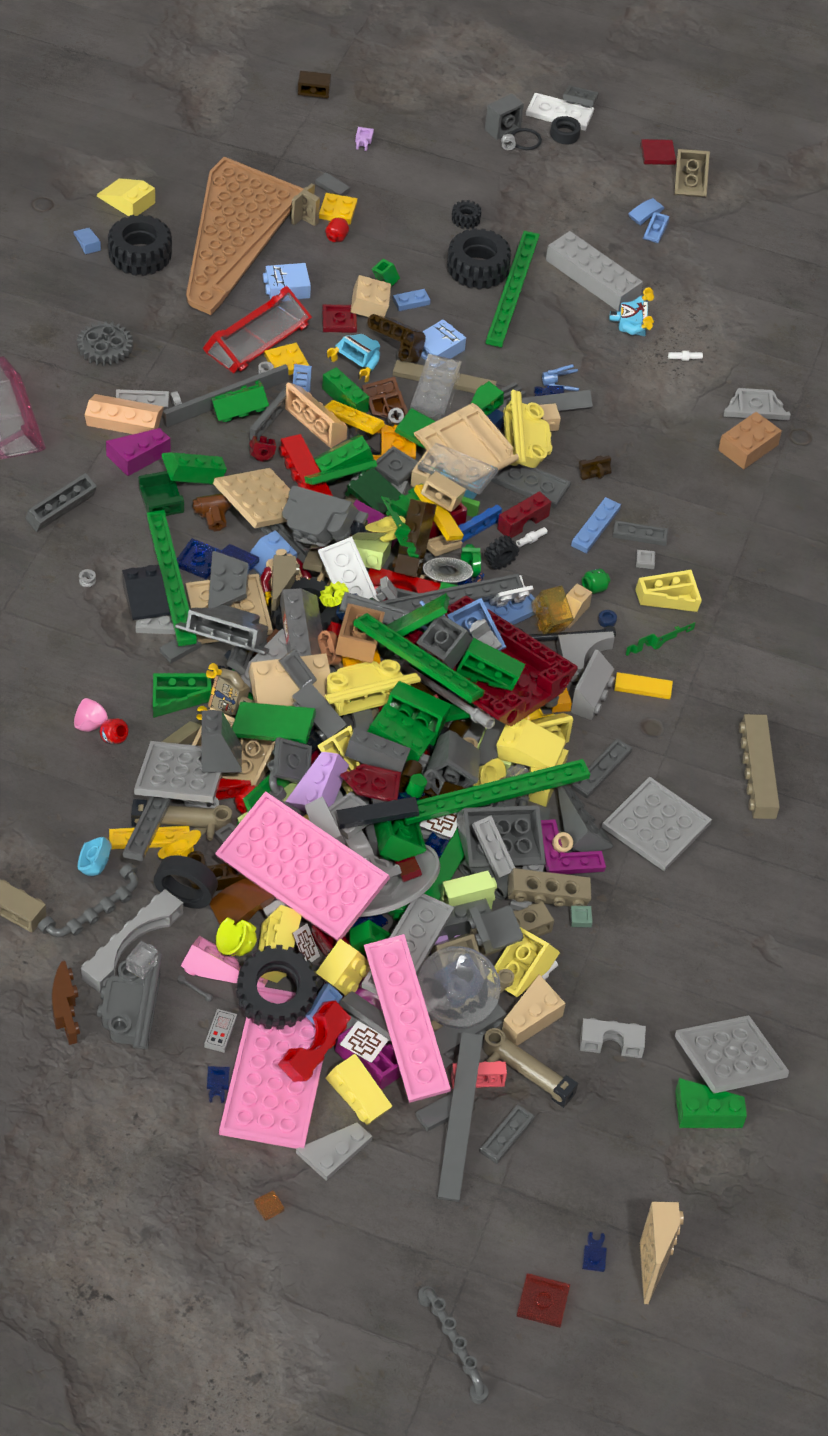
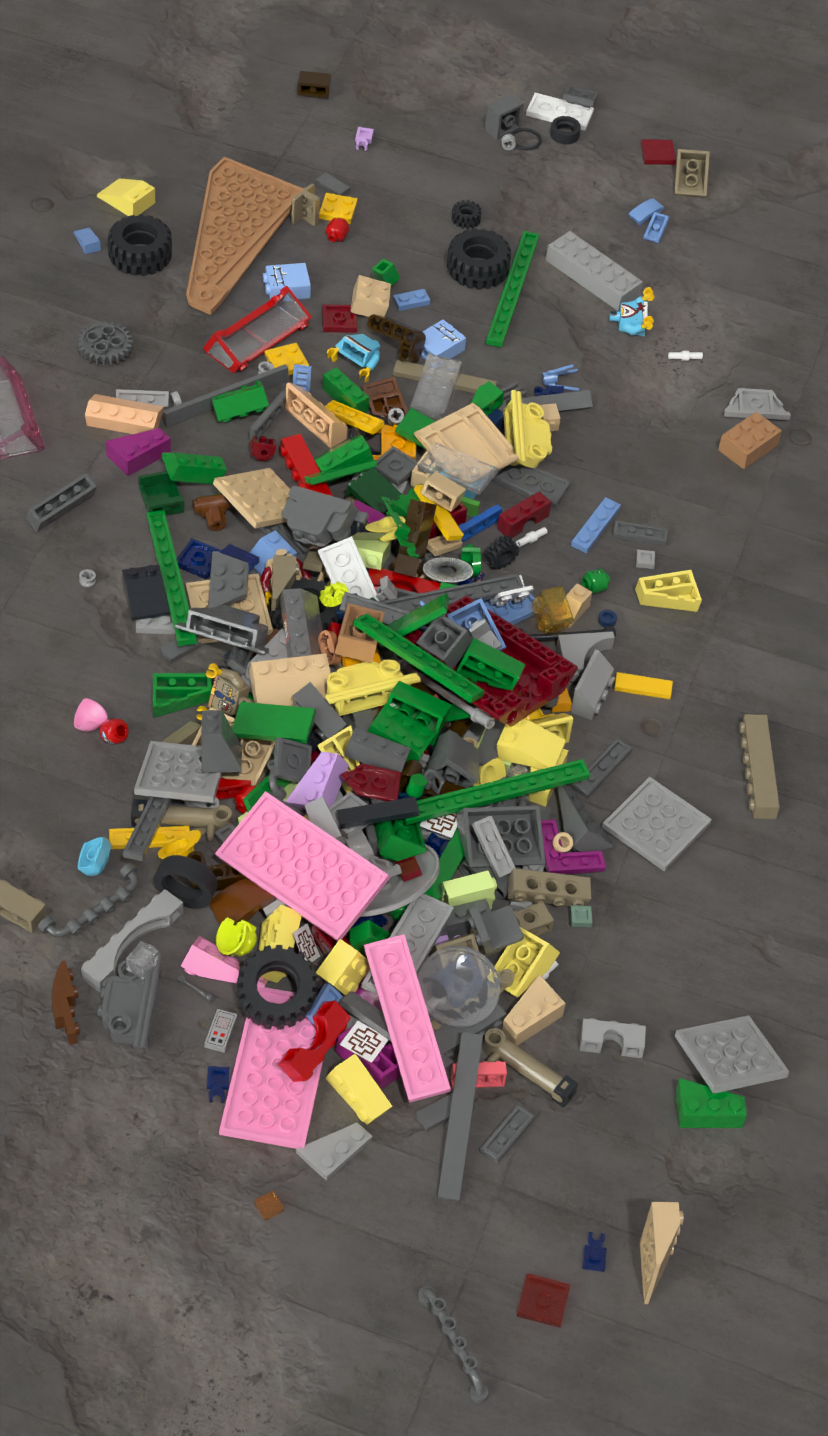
dark grey tile [278,649,317,689] -> none
dark brown hips [579,455,612,480] -> none
green piece [626,622,695,656] -> none

